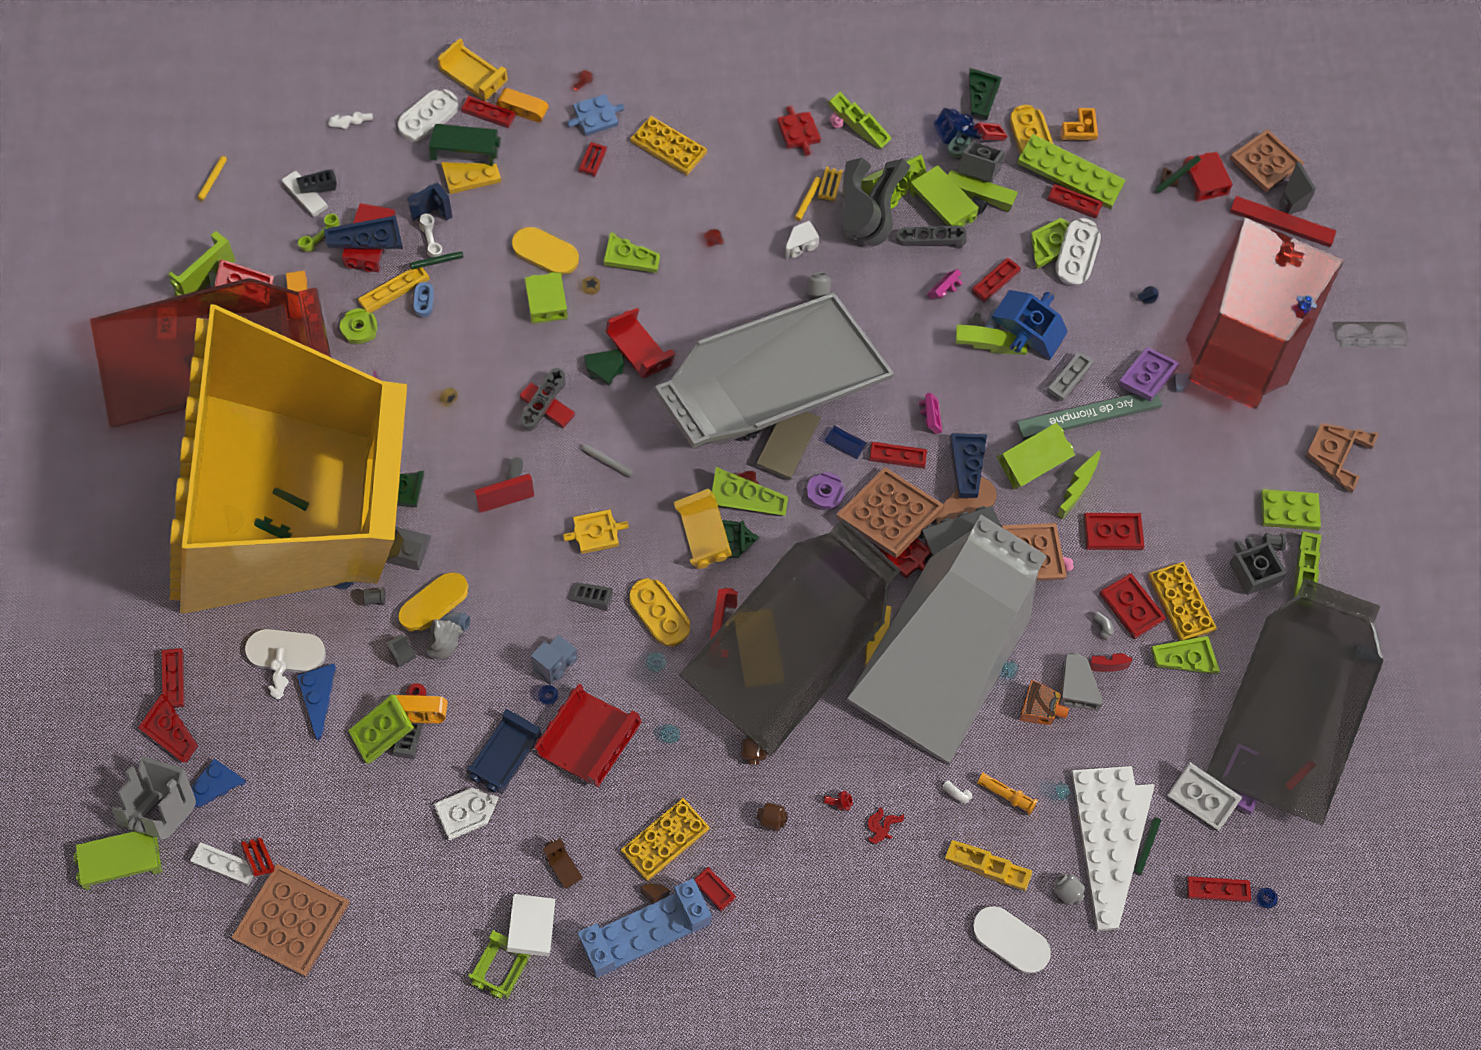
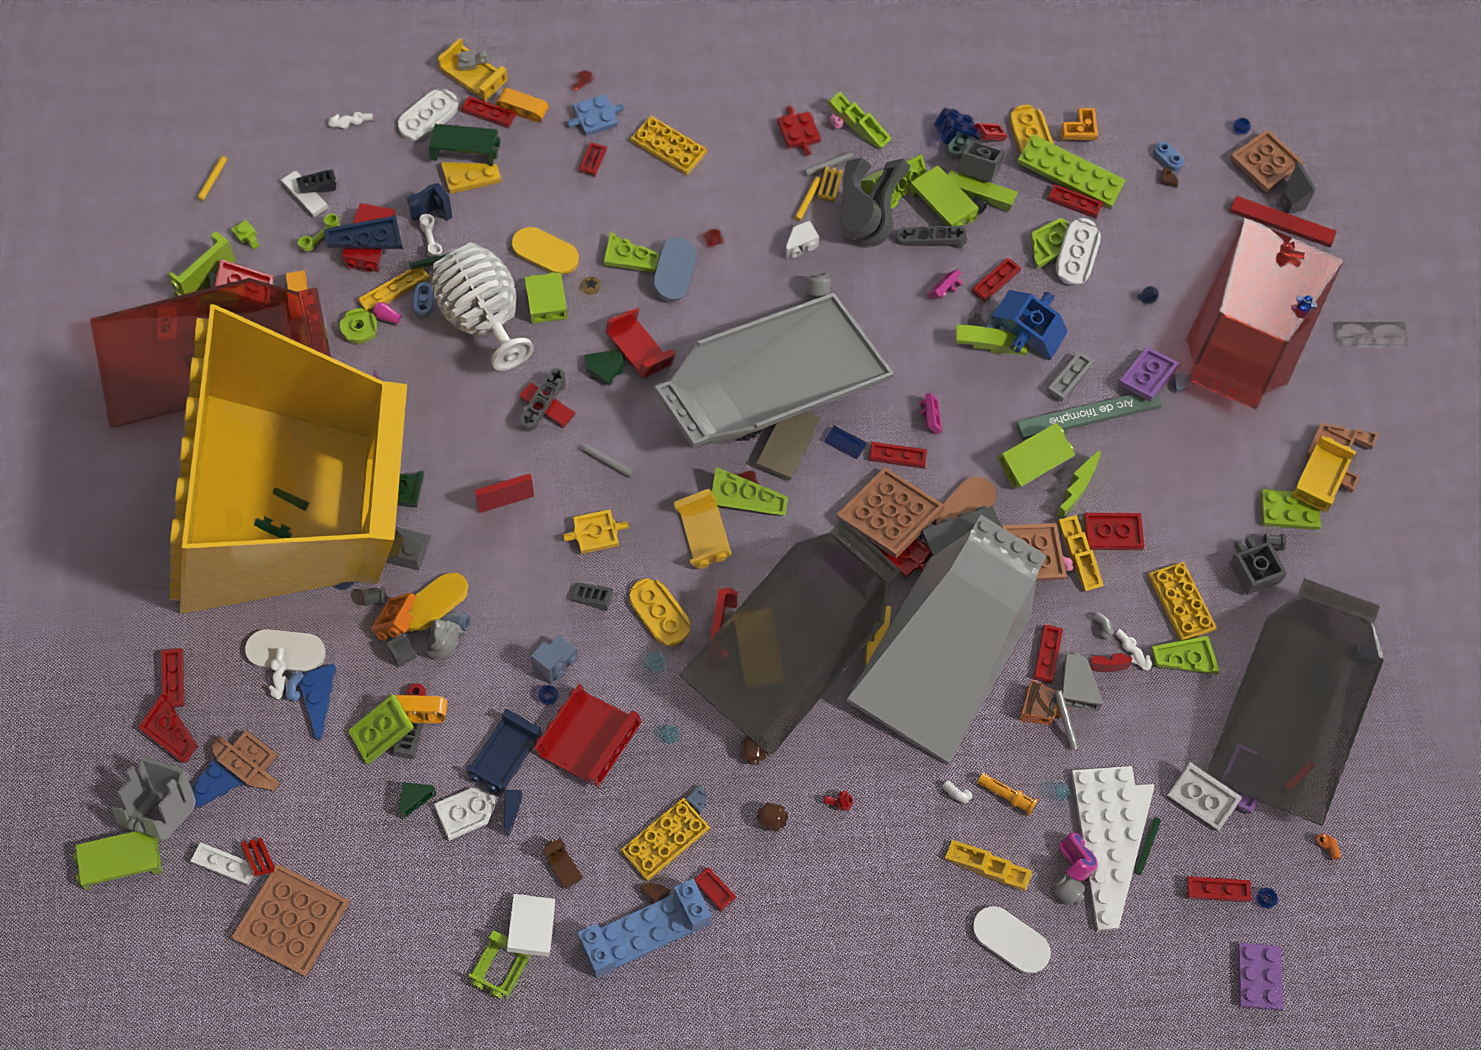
clear yellow tile [440,387,458,406] -> none
dark grey bar [506,457,523,480] -> none
dark green slope [722,520,760,558] -> none
medium lavender plate [807,472,845,510] -> none
red piece [867,807,904,844] -> none
dark blue wing [950,433,987,498] -> none
dark green wing [969,68,1002,120] -> none
clear light blue plate [1002,660,1019,679] -> none
red tile [1099,573,1166,639] -> none
dark green bar [1155,155,1201,194] -> none
red panel [1182,151,1233,202] -> none
lime slope [1293,531,1322,608] -> none
none -> nougat plate [212,730,280,791]
none -> lime plate [231,220,260,250]
none -> medium blue arm [286,671,304,702]
none -> orange plate [371,592,416,641]
none -> dark pink cone [372,302,401,325]
none -> dark green slope [399,782,437,819]
none -> white plant [432,242,534,371]
none -> light grey plate [458,50,489,71]
none -> dark blue slope [504,790,523,836]
none -> sand blue tile [652,237,697,302]
none -> sand blue tile [686,785,706,814]
none -> light grey bar [804,152,854,176]
none -> red tile [1033,624,1063,684]
none -> light grey bar [1054,690,1079,750]
none -> yellow slope [1057,515,1104,591]
none -> dark pink animal [1059,832,1098,881]
none -> white animal [1115,629,1152,672]
none -> medium blue plate [1154,142,1184,172]
none -> clear blue plate [1233,117,1251,134]
none -> medium lavender plate [1237,943,1284,1011]
none -> yellow panel [1292,436,1356,513]
none -> orange arm [1316,833,1342,860]

